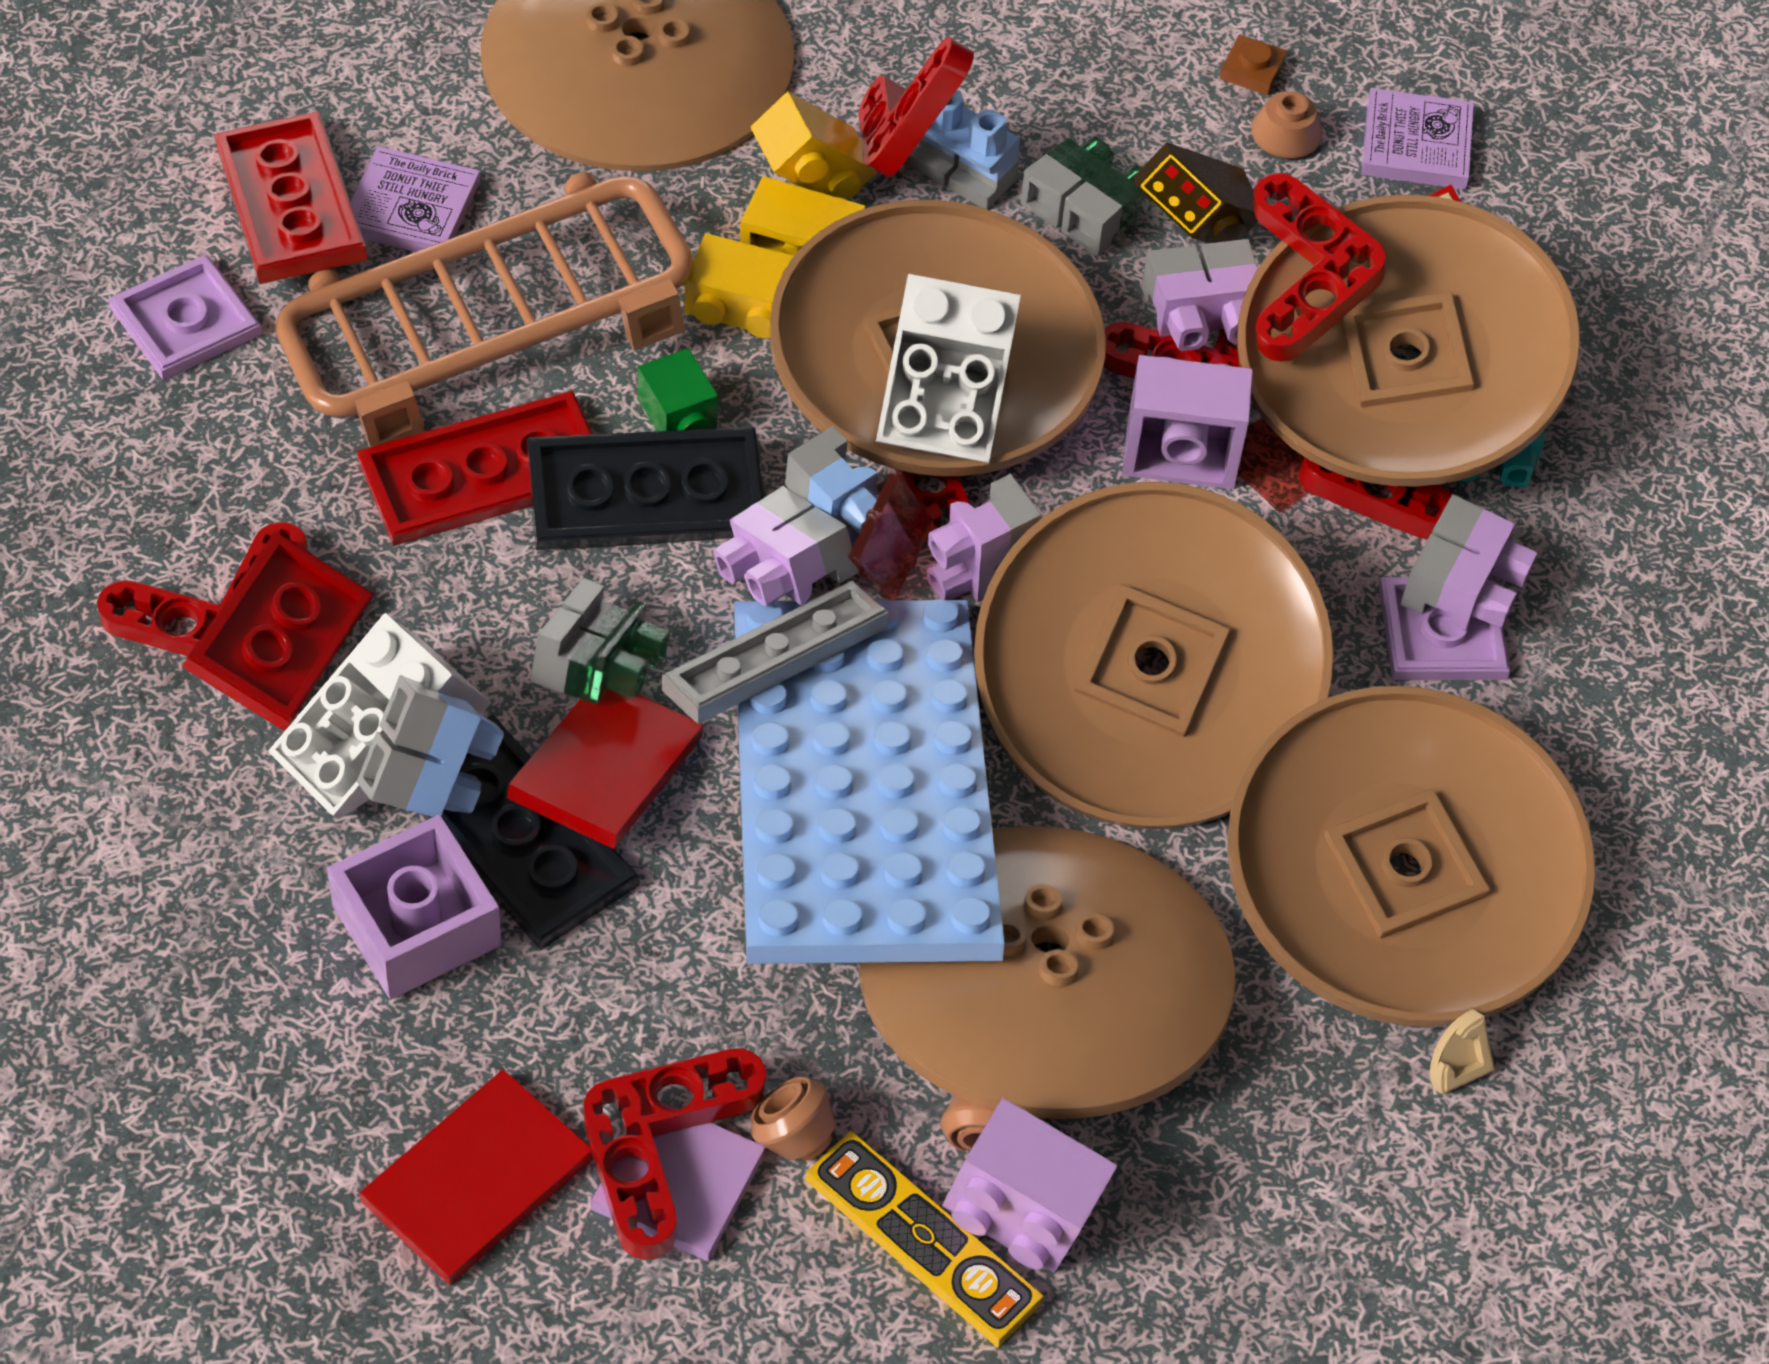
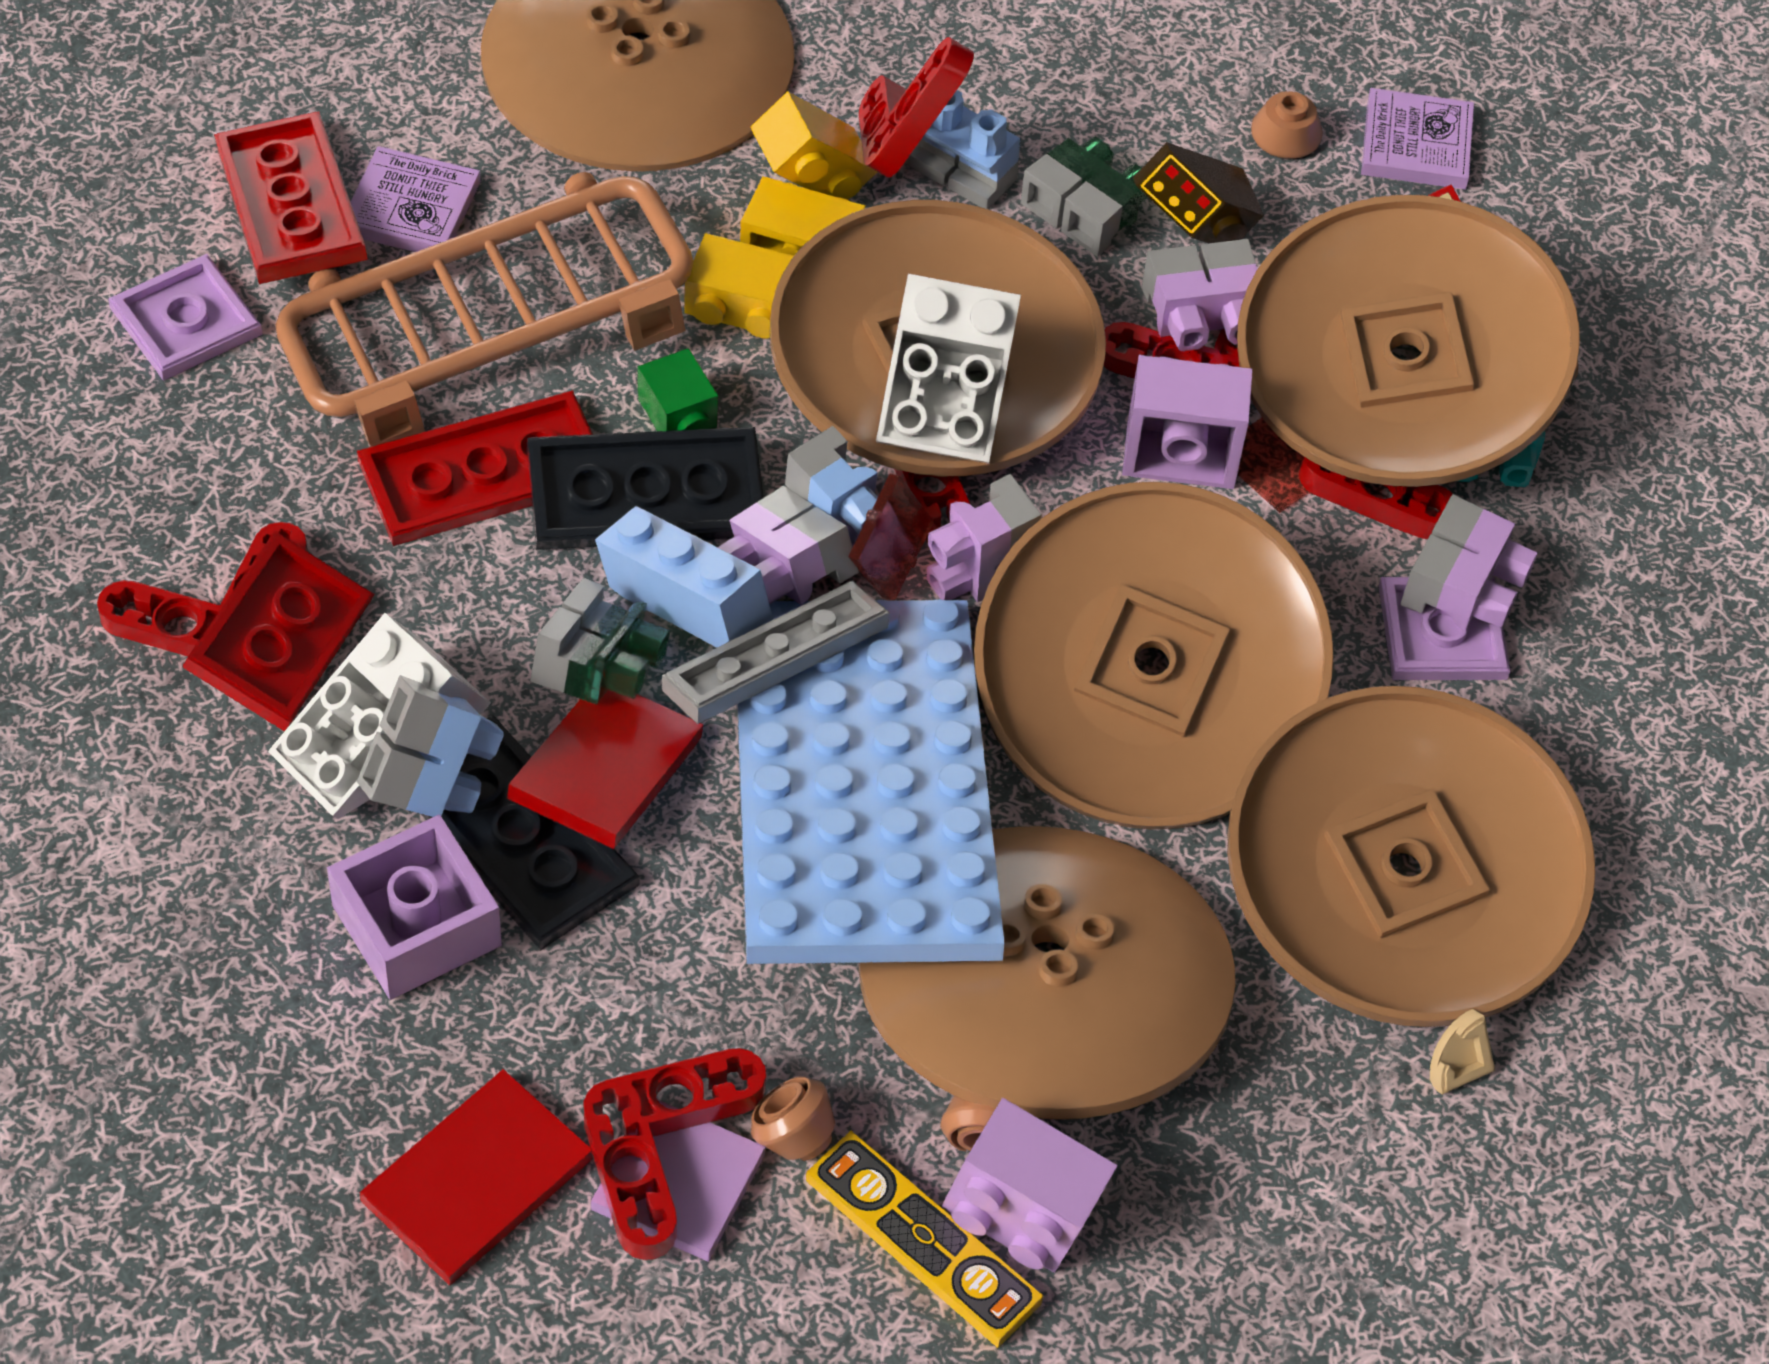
dark orange plate [1219,34,1287,95] -> none
red beam [1254,173,1386,362] -> none
none -> light blue brick [595,506,773,647]

